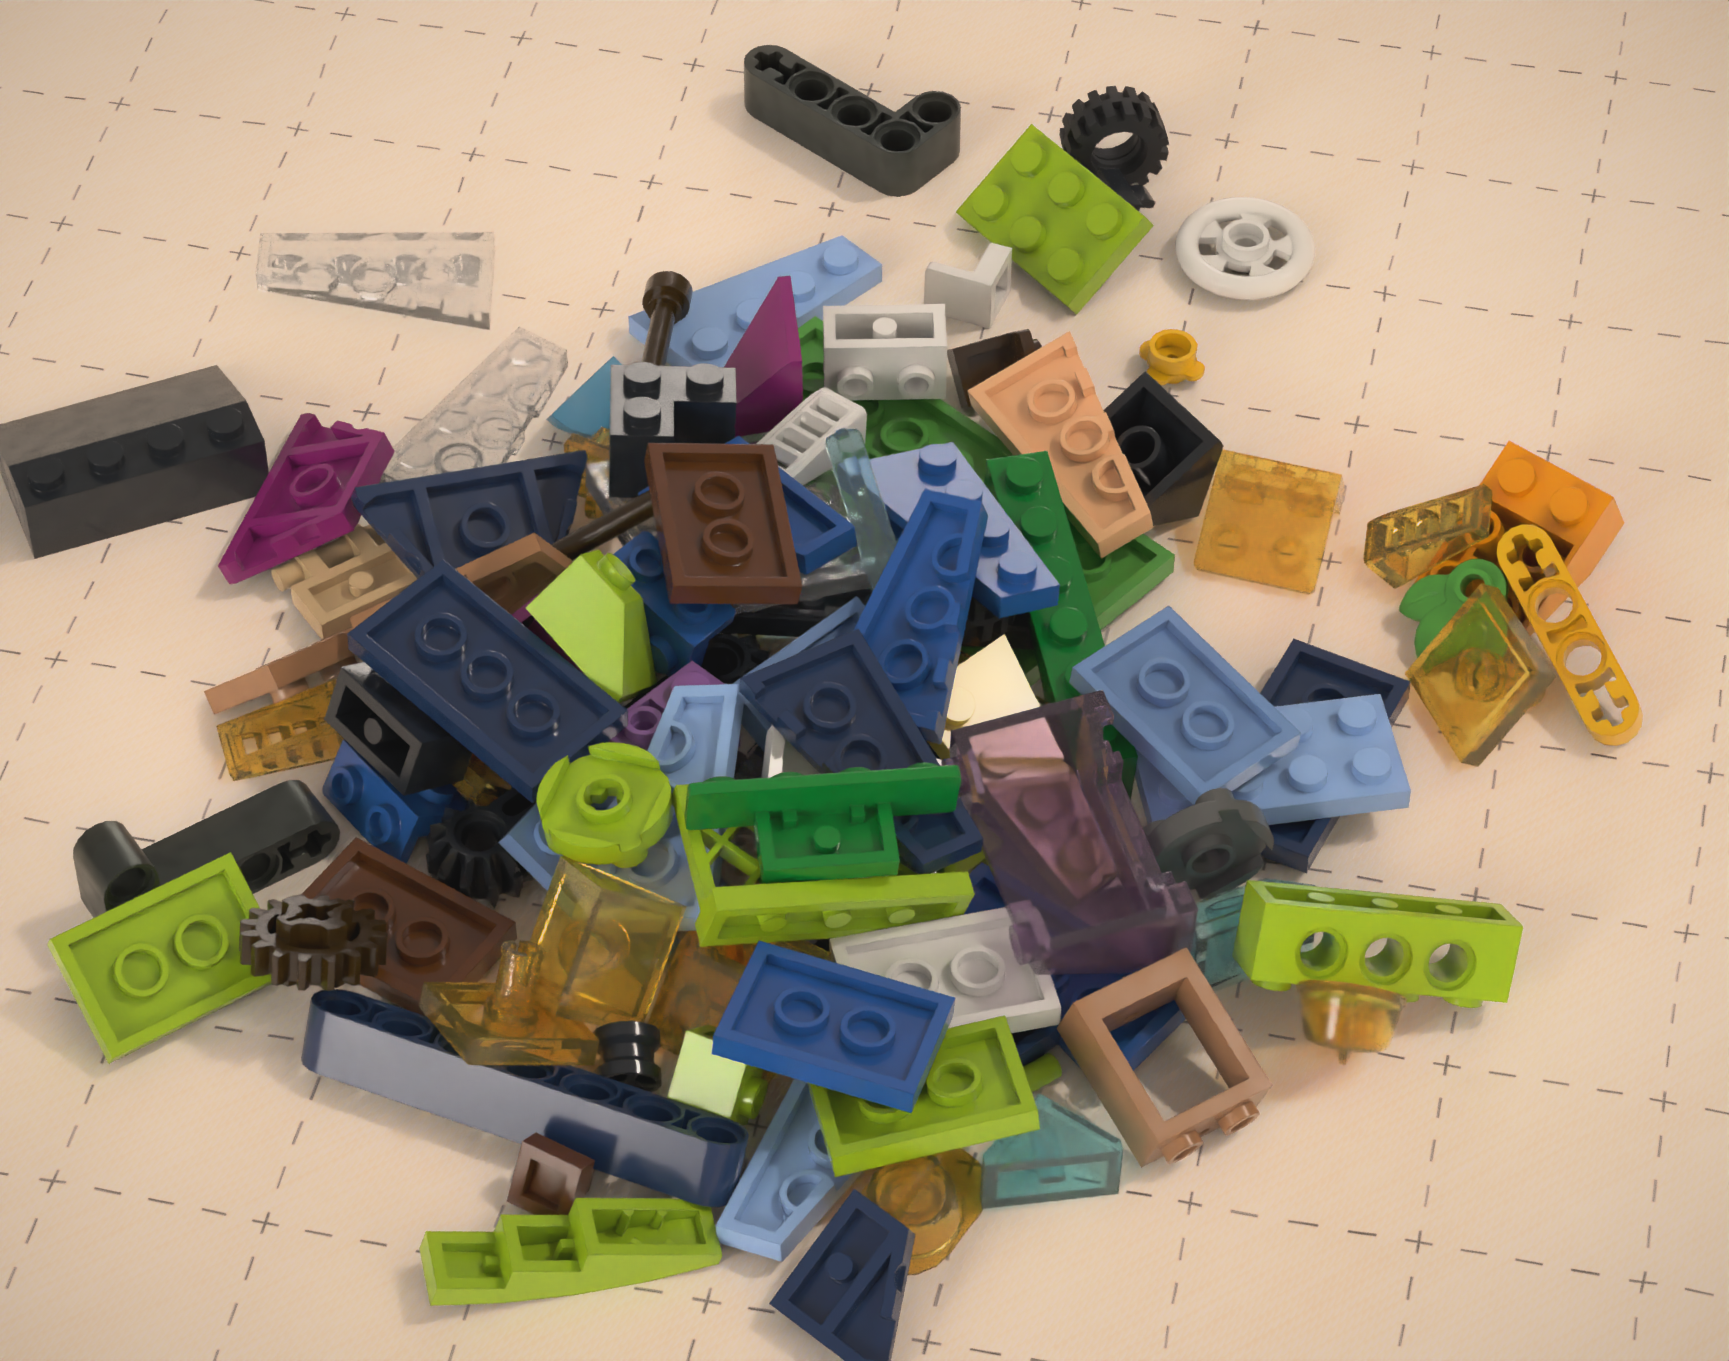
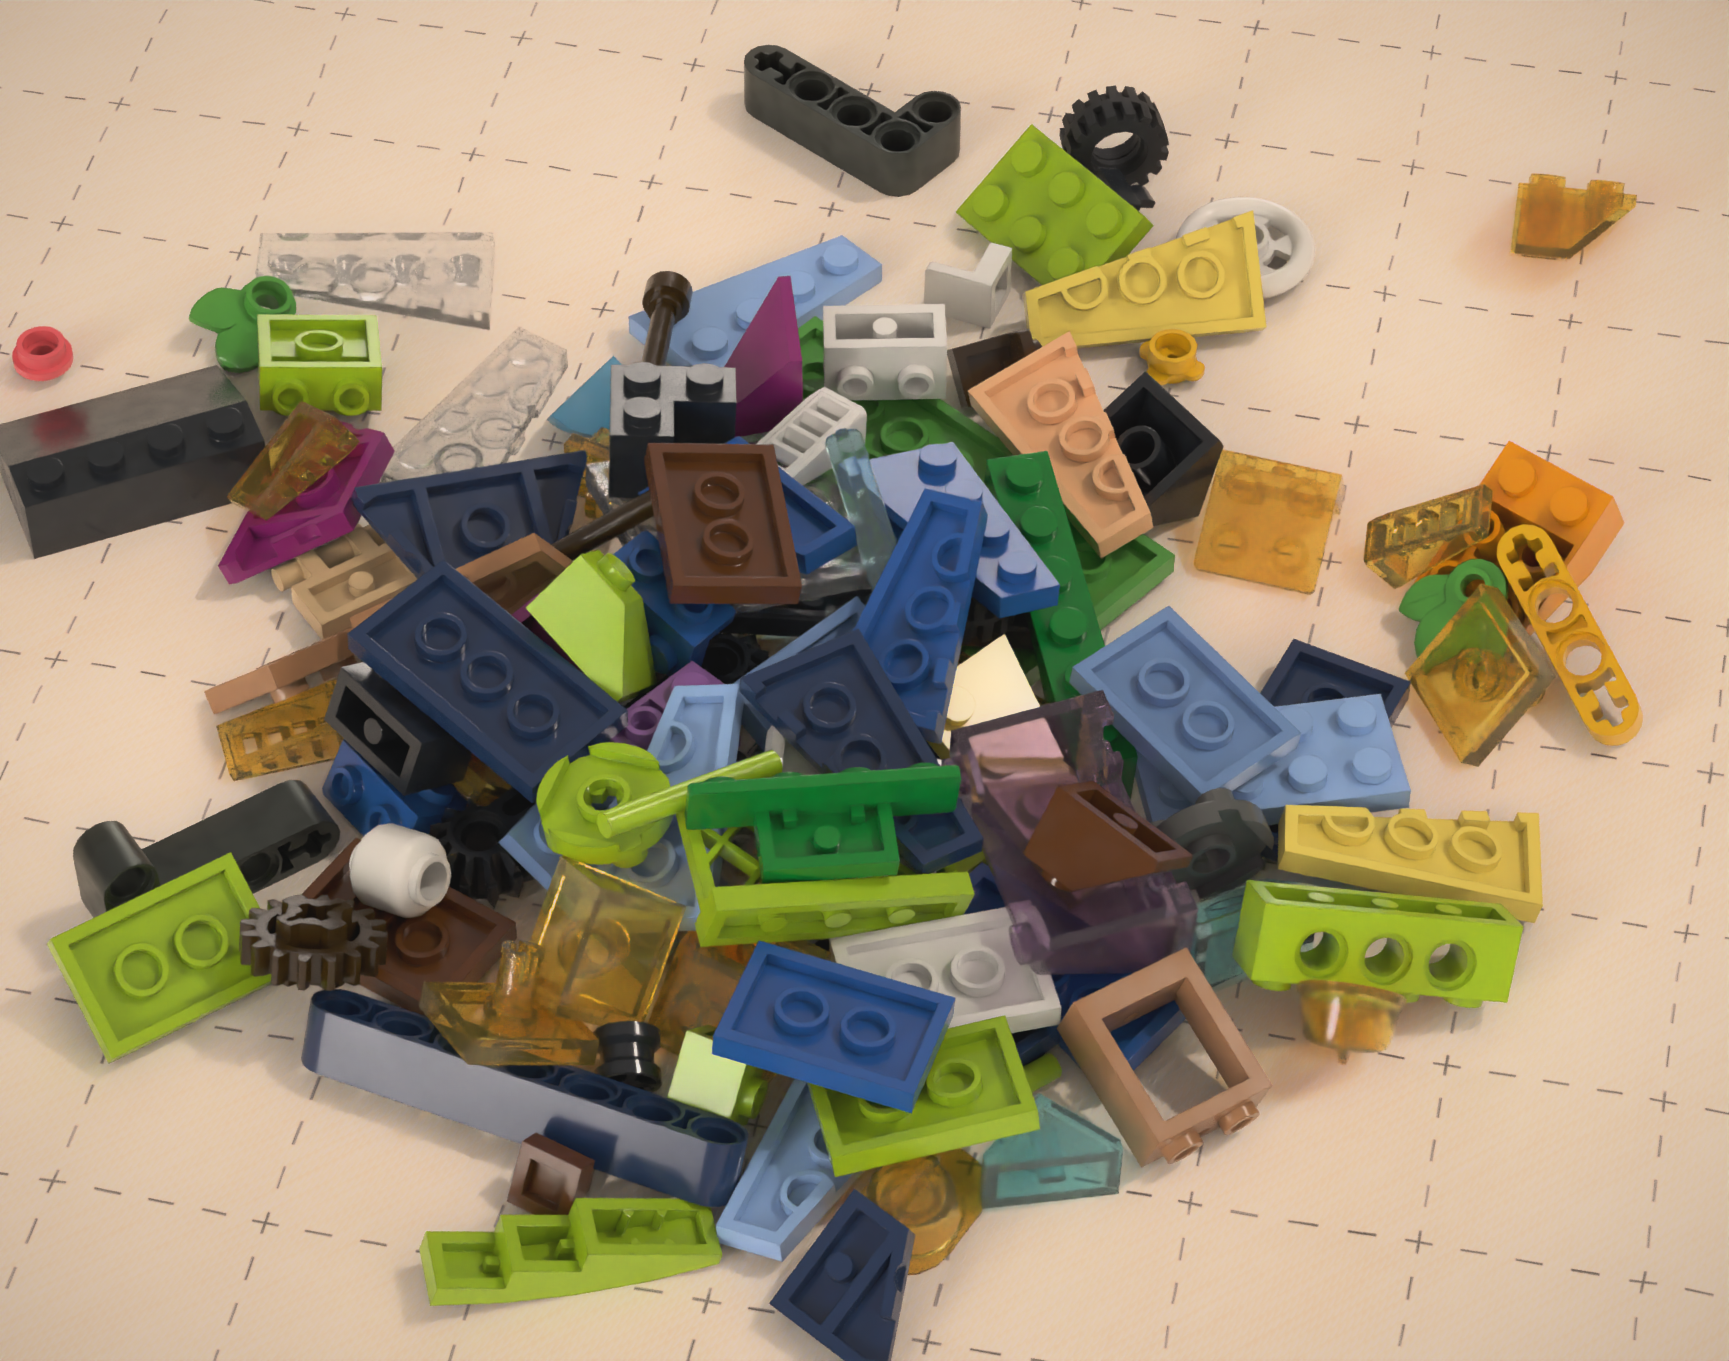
none -> coral plate [12,326,73,381]
none -> bright green plate [189,276,296,373]
none -> clear yellow slope [227,401,360,521]
none -> lime plate [257,314,382,416]
none -> white head [349,823,451,918]
none -> lime bar [597,750,783,839]
none -> light yellow wing [1023,210,1267,349]
none -> reddish brown slope [1023,781,1193,892]
none -> light yellow wing [1278,805,1543,923]
none -> clear yellow slope [1509,173,1637,262]

